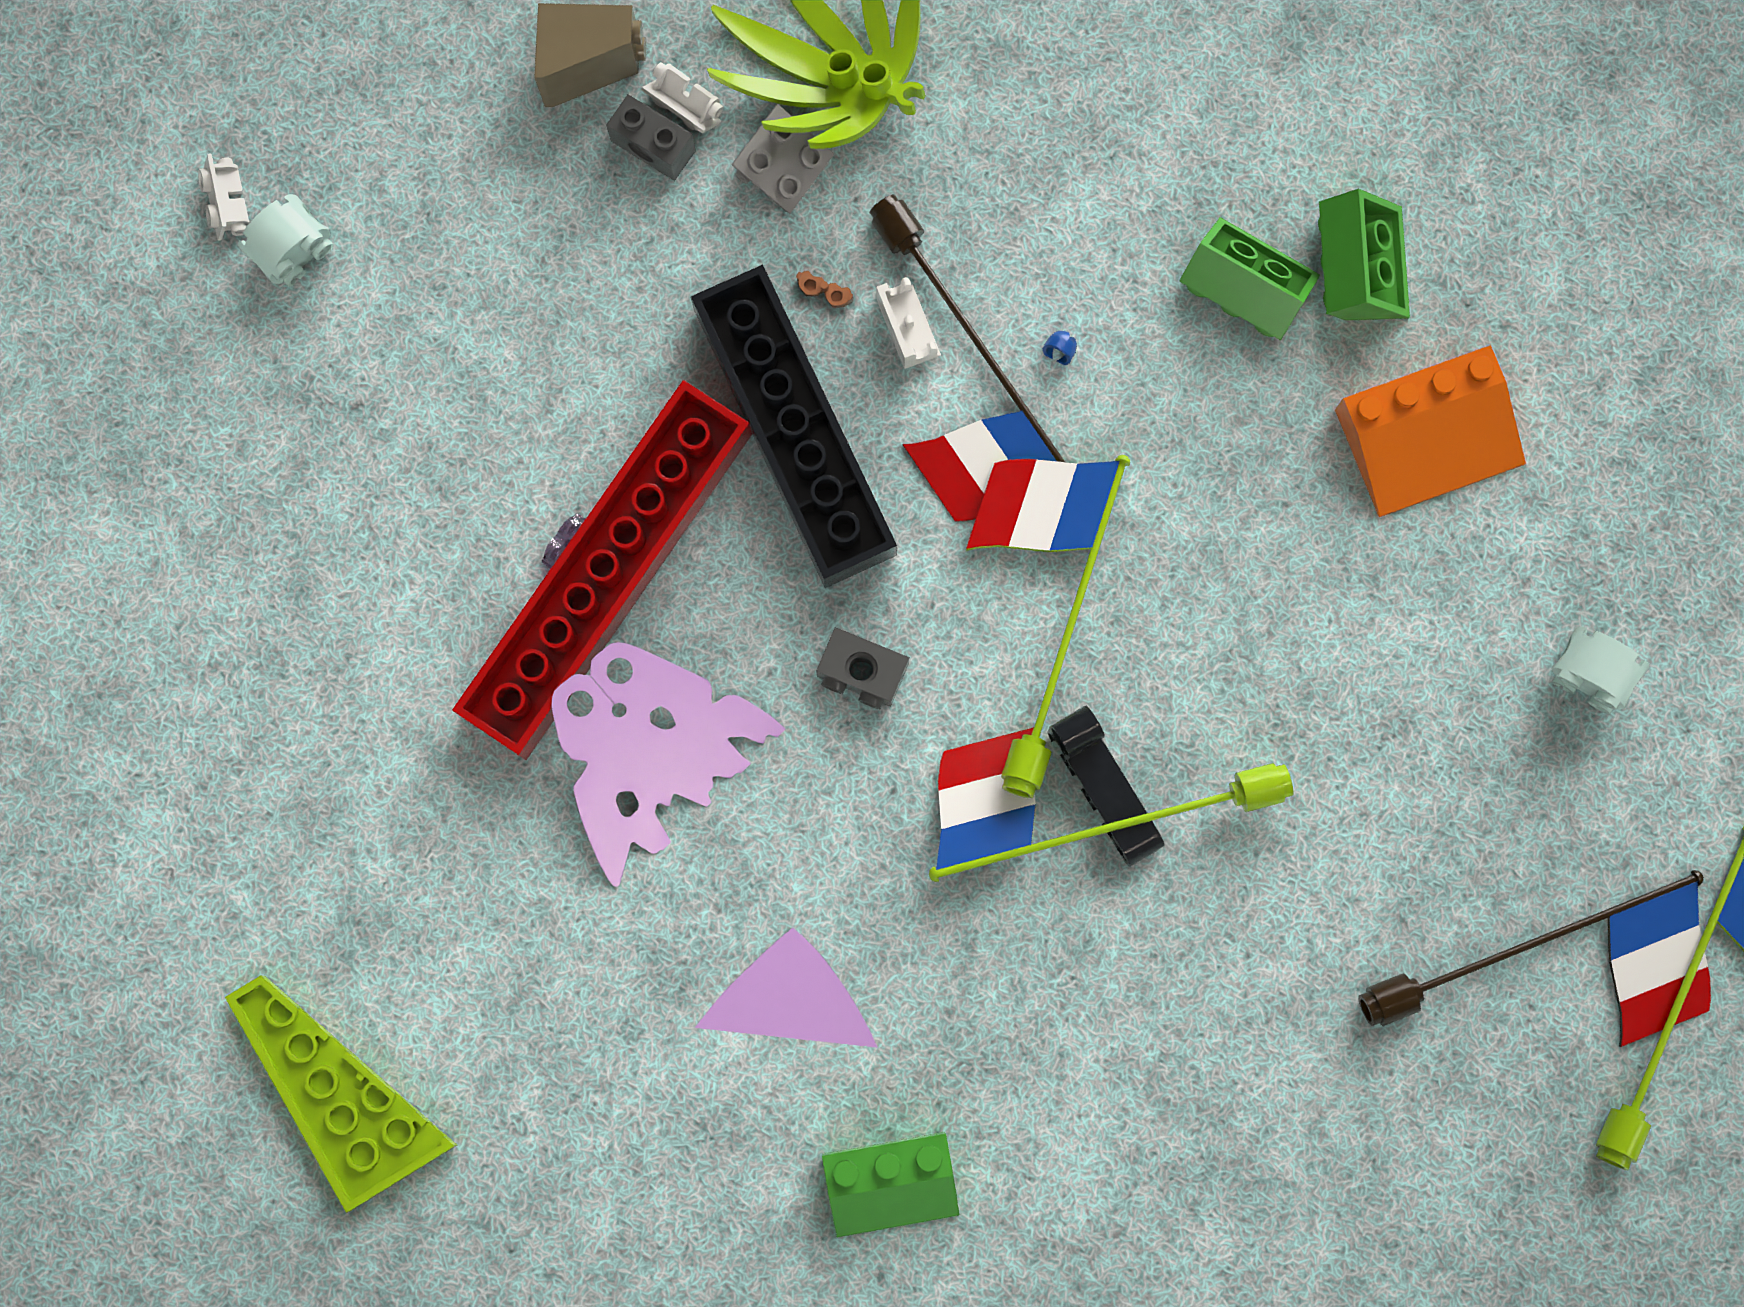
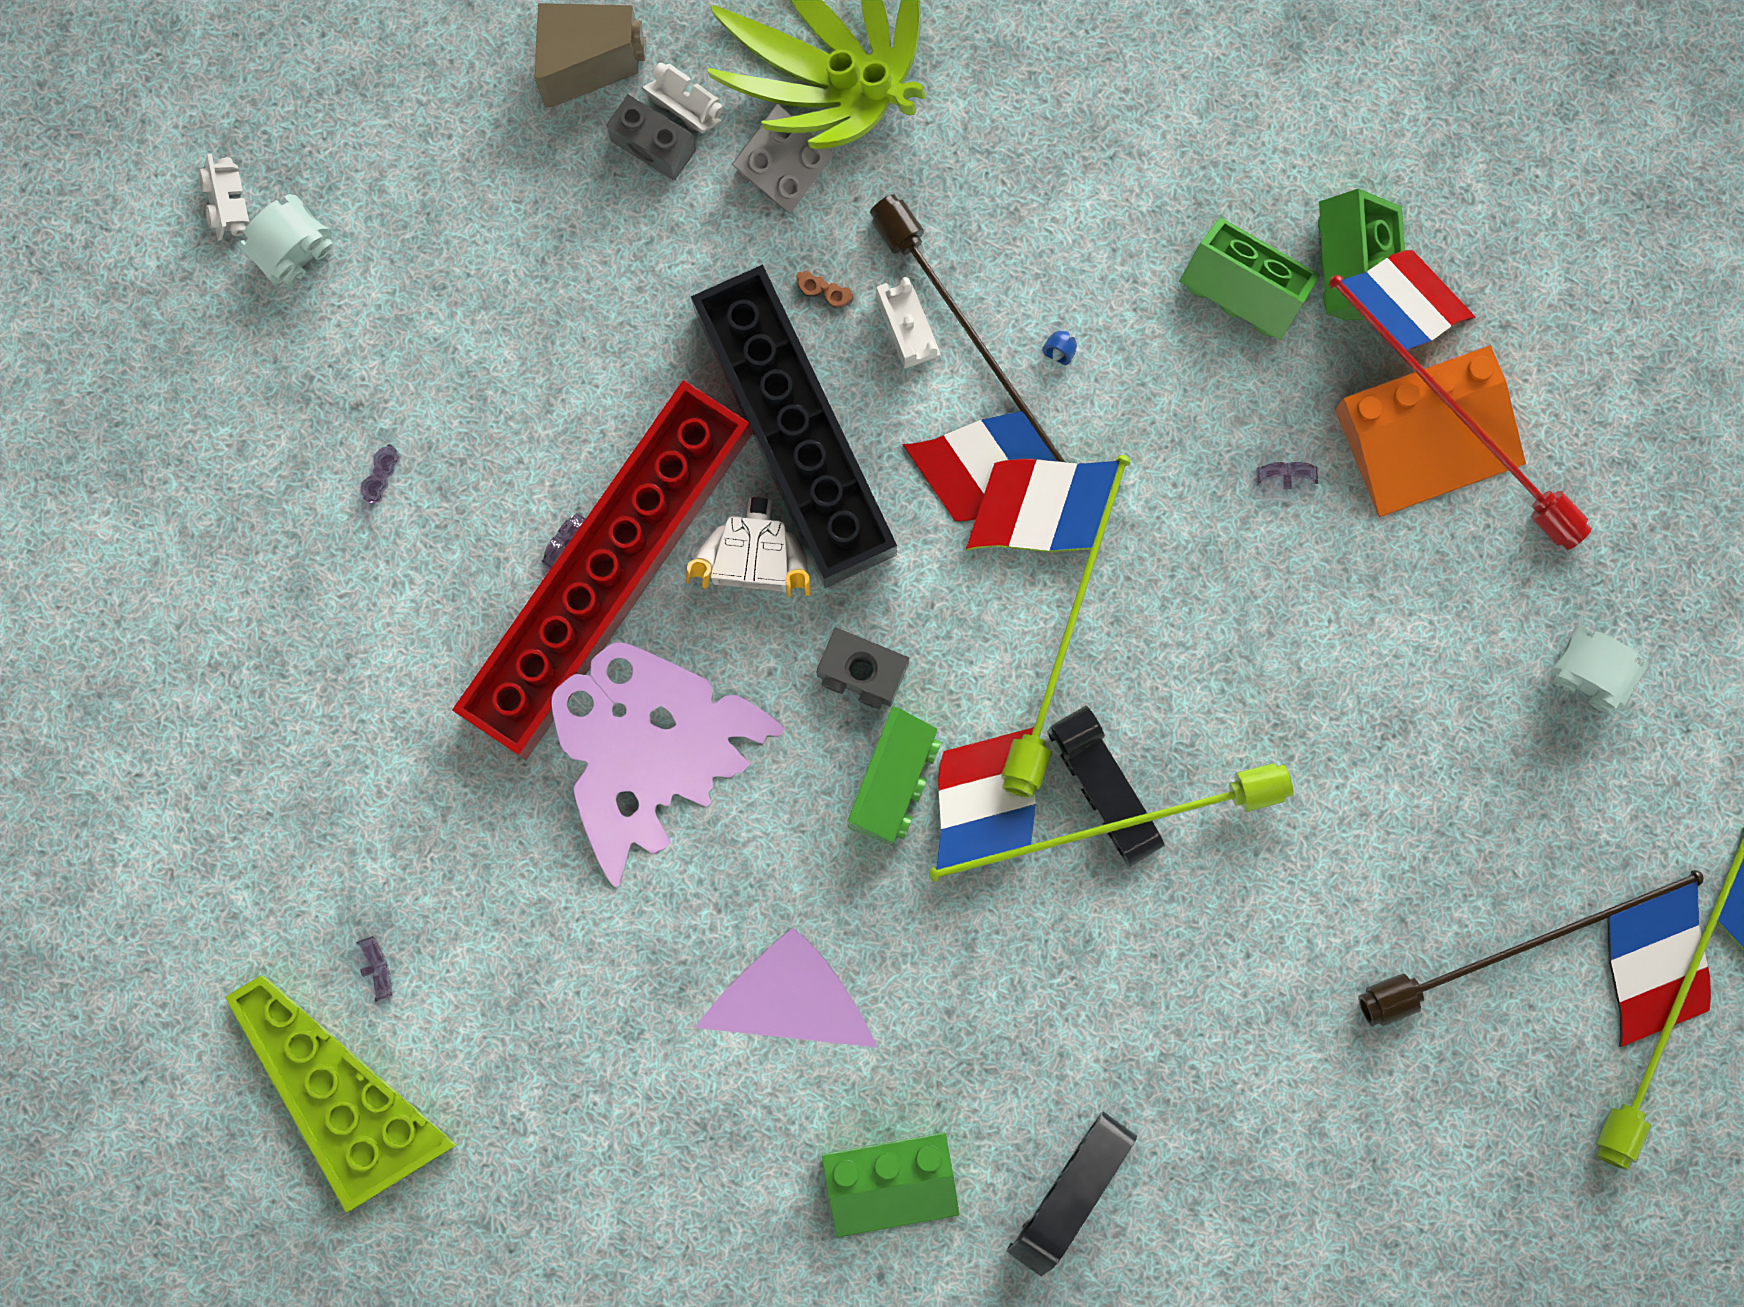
none -> clear purple piece [356,936,392,1002]
none -> clear purple piece [361,444,400,505]
none -> white torso [685,497,811,597]
none -> bright green slope [847,706,942,845]
none -> black beam [1006,1111,1137,1276]
none -> clear purple piece [1256,462,1318,489]
none -> flag [1329,250,1592,550]

